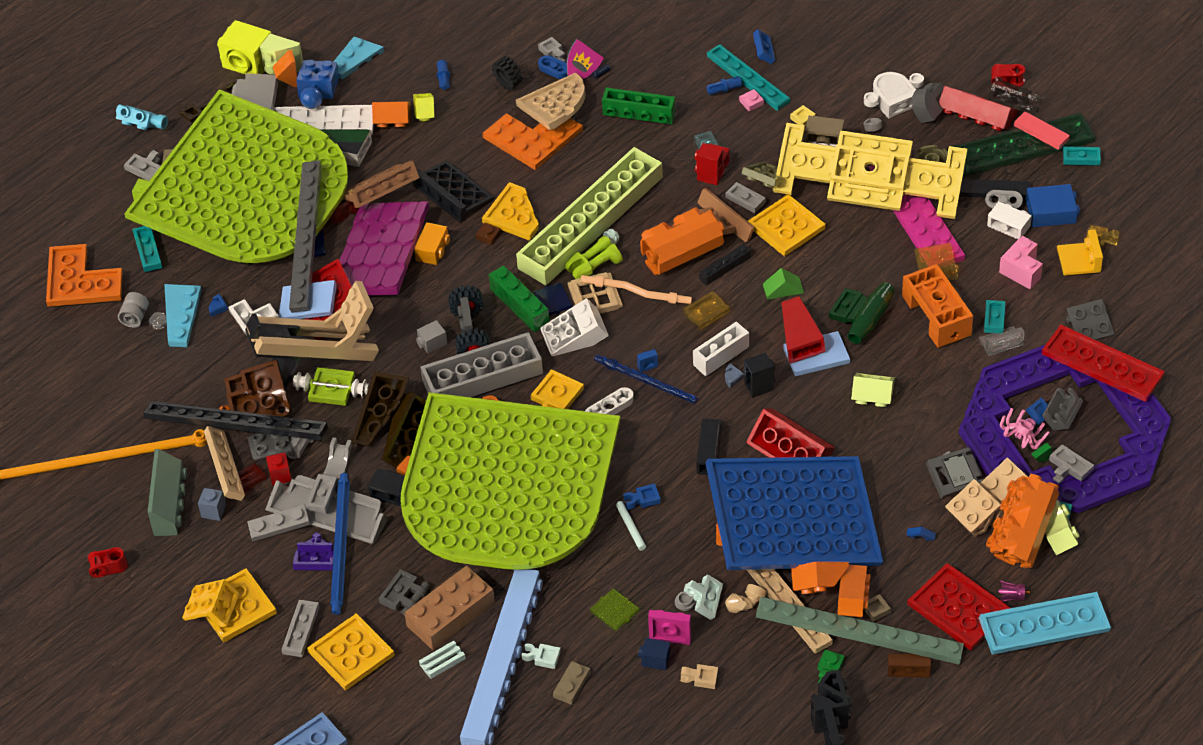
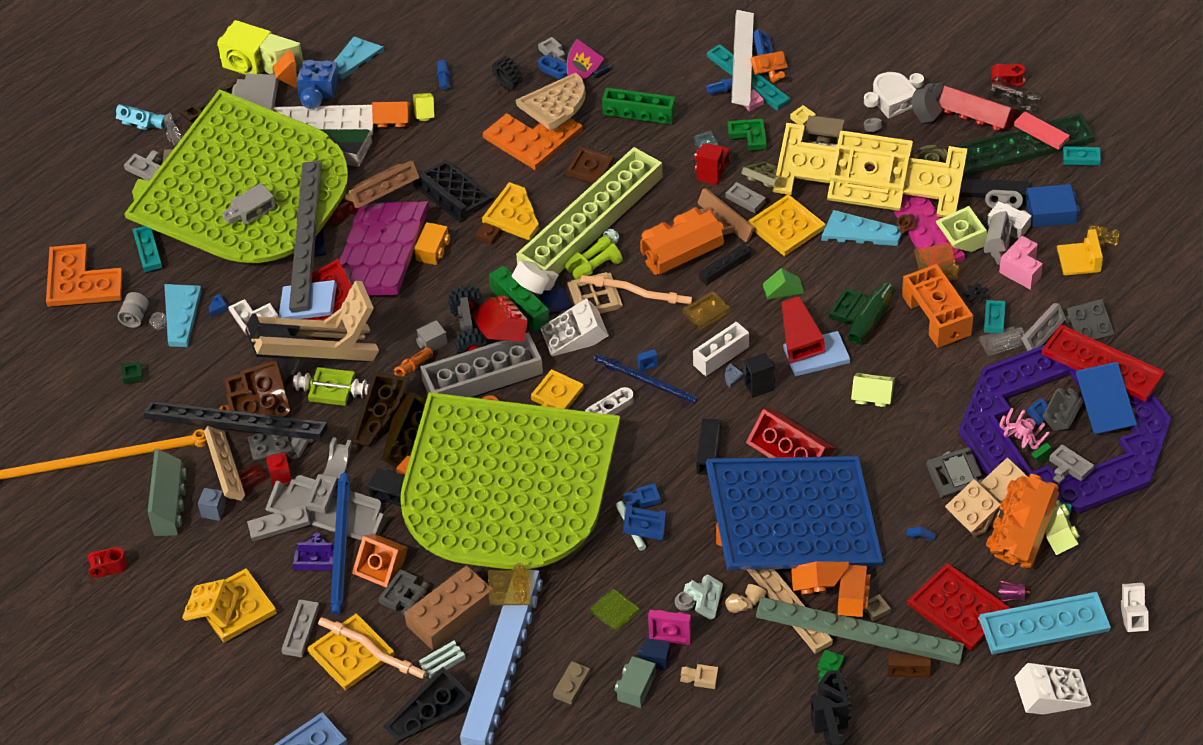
light aqua plate [522,644,561,669] -> none
none -> dark green plate [121,362,143,384]
none -> clear plate [162,113,182,145]
none -> light grey hinge [222,183,275,224]
none -> light nougat bar [318,617,426,679]
none -> orange slope [352,533,408,588]
none -> black wedge [383,667,472,742]
none -> orange pin [394,347,433,376]
none -> red slope [471,295,527,342]
none -> clear yellow hinge [488,563,531,605]
none -> white brick [512,261,558,294]
none -> reddish brown plate [566,147,614,184]
none -> sand green brick [615,656,656,708]
none -> blue plate [623,504,666,540]
none -> green plate [727,119,766,150]
none -> white tile [731,10,754,106]
none -> orange plate [750,51,788,83]
none -> medium azure wing [821,210,903,246]
none -> reddish brown plate [897,214,916,234]
none -> yellowish green slope [936,206,987,252]
none -> black plant [964,283,988,303]
none -> light grey brick [984,211,1012,265]
none -> white slope [1014,663,1091,715]
none -> light grey plate [1021,303,1066,351]
none -> blue sticker [1075,362,1137,434]
none -> white brick [1121,583,1148,632]

